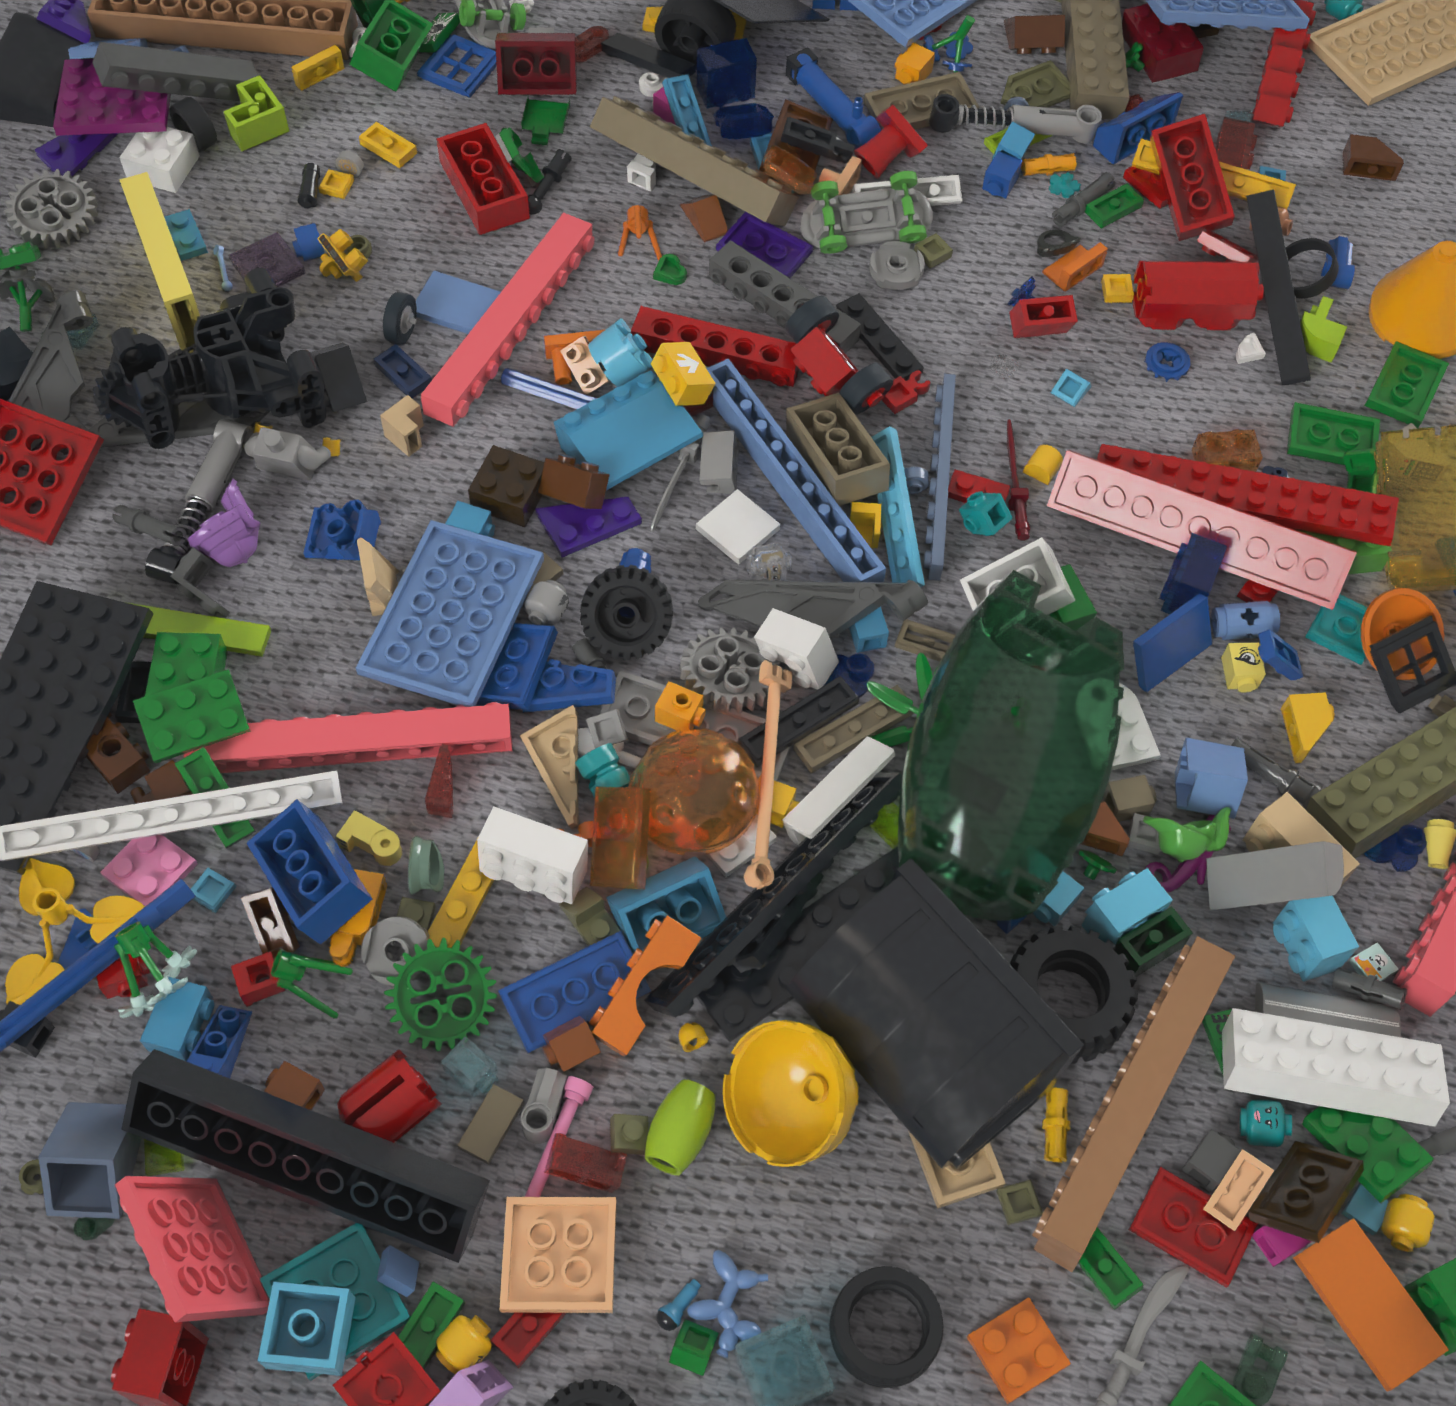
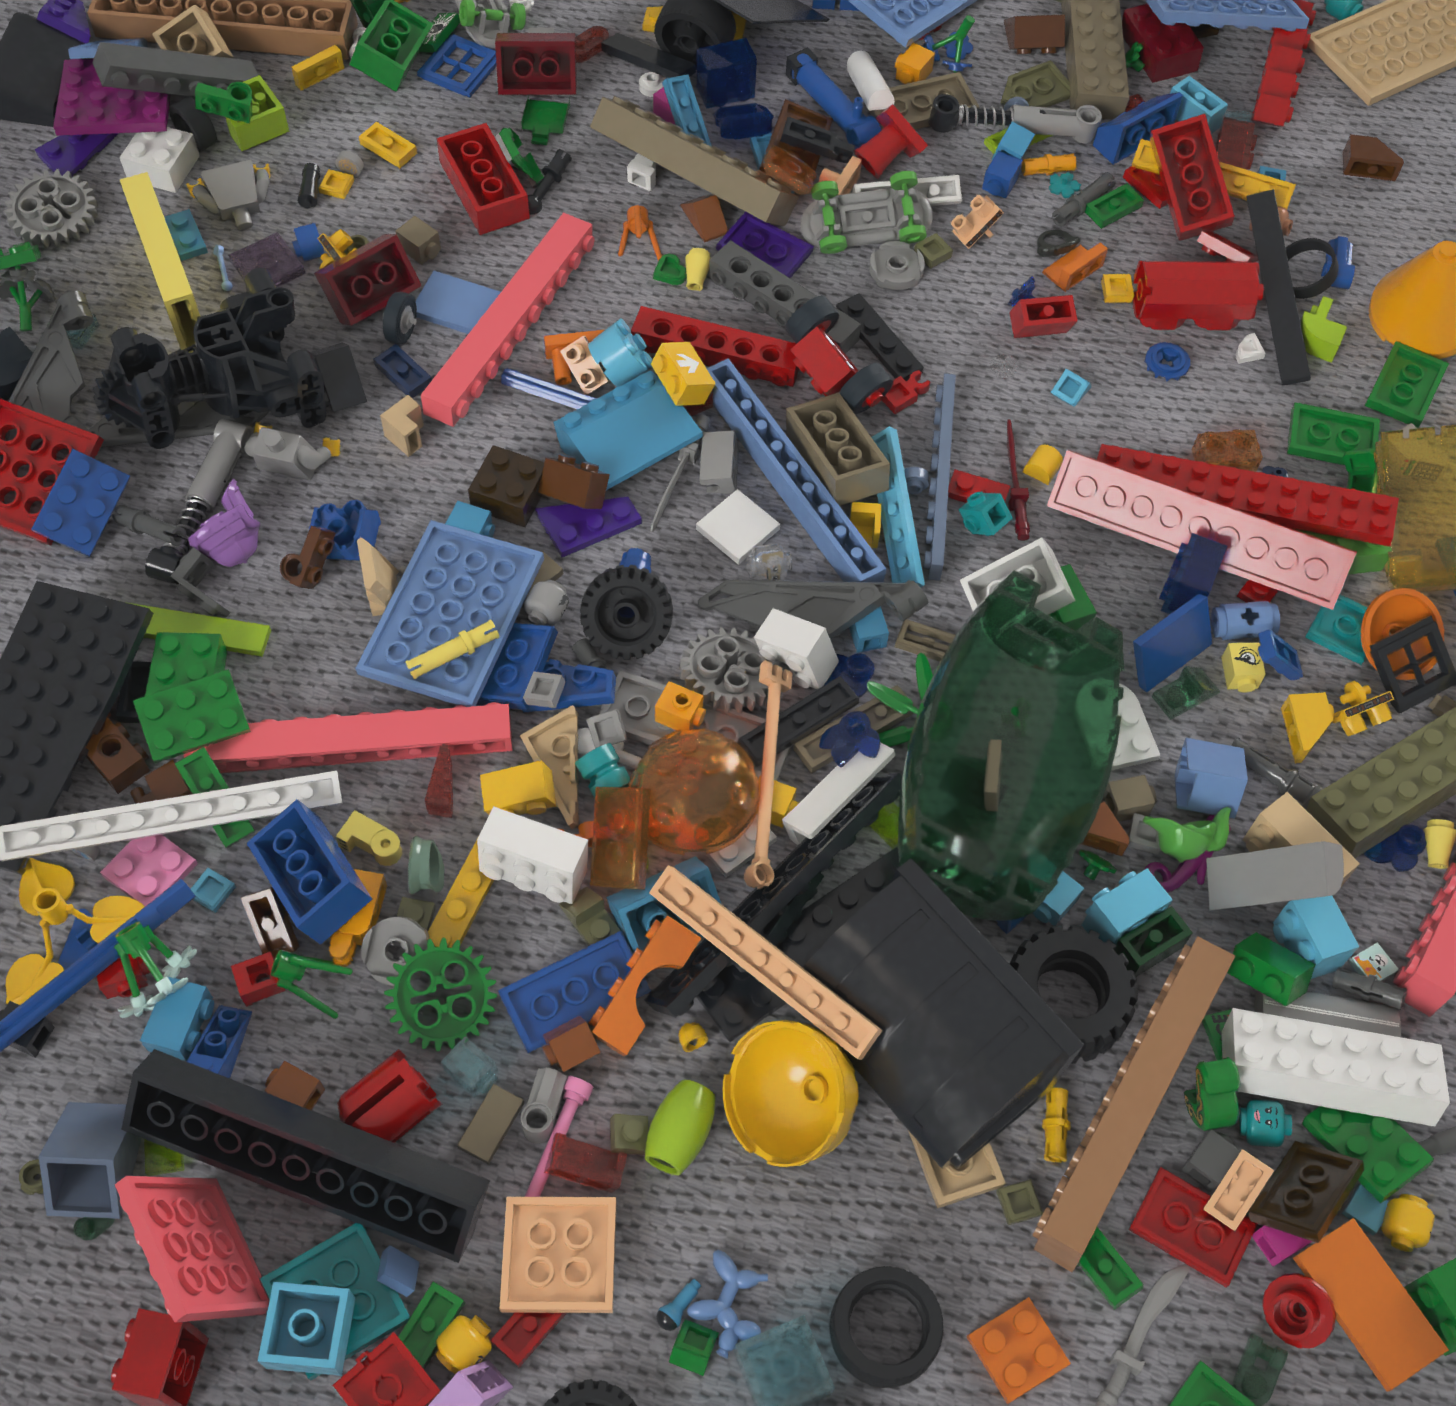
none -> blue plate [31,448,130,557]
none -> tan brick [152,5,234,58]
none -> light grey torso [186,159,271,230]
none -> green plate [195,82,252,124]
none -> reddish brown plate [280,526,336,589]
none -> dark red brick [314,234,422,326]
none -> dark tan brick [395,216,441,265]
none -> light yellow pin [405,619,500,680]
none -> yellow brick [480,760,556,815]
none -> light grey plate [523,671,566,708]
none -> light nougat plate [649,865,883,1060]
none -> light yellow cone [685,248,711,291]
none -> clear blue plate [819,711,880,767]
none -> white brick [847,51,894,111]
none -> light nougat hips [951,195,1004,249]
none -> dark tan tile [984,739,1002,812]
none -> clear green slope [1152,666,1220,720]
none -> medium azure brick [1170,76,1228,134]
none -> green animal [1184,1057,1240,1131]
none -> green brick [1227,932,1316,1006]
none -> red piece [1262,1273,1336,1348]
none -> yellow hips [1332,681,1394,736]

